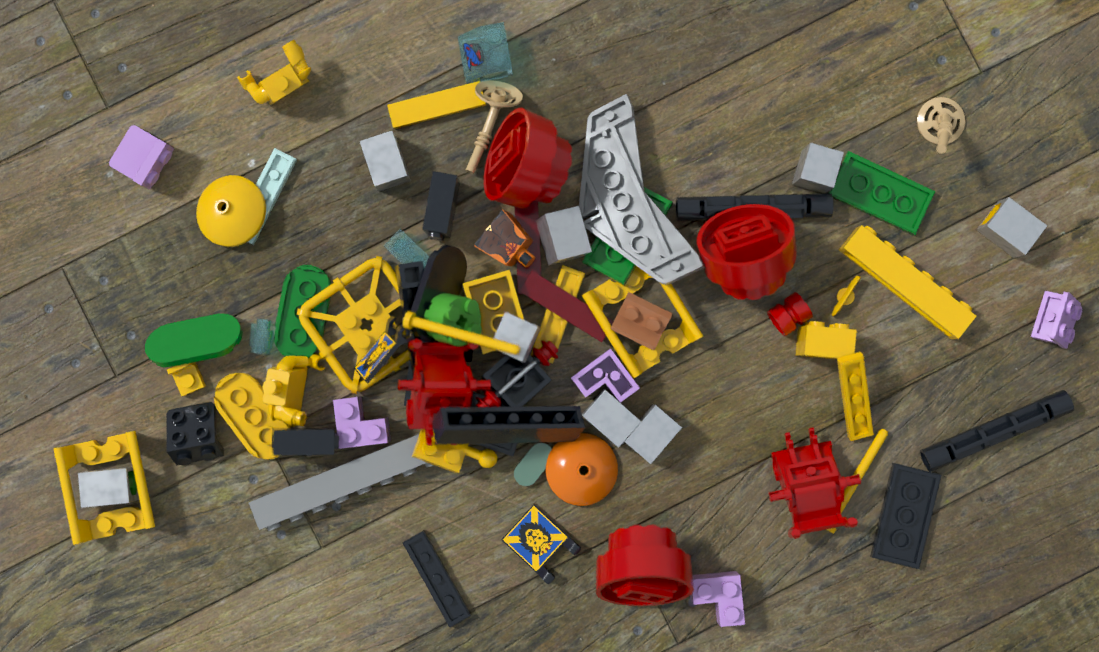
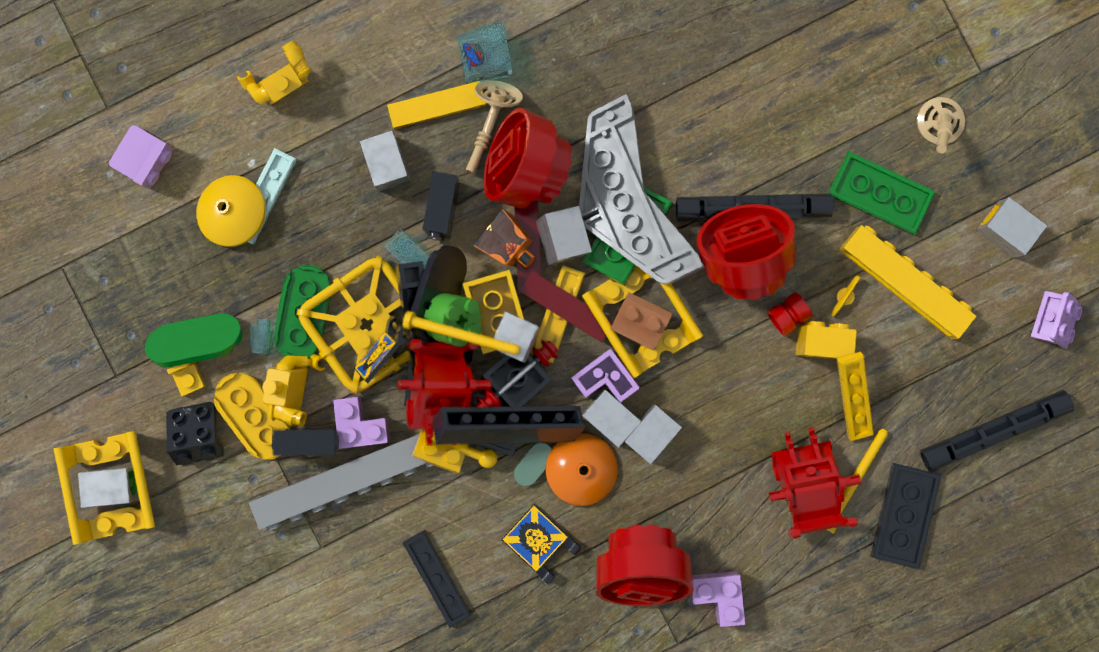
flat silver piece [792,143,844,194] -> none

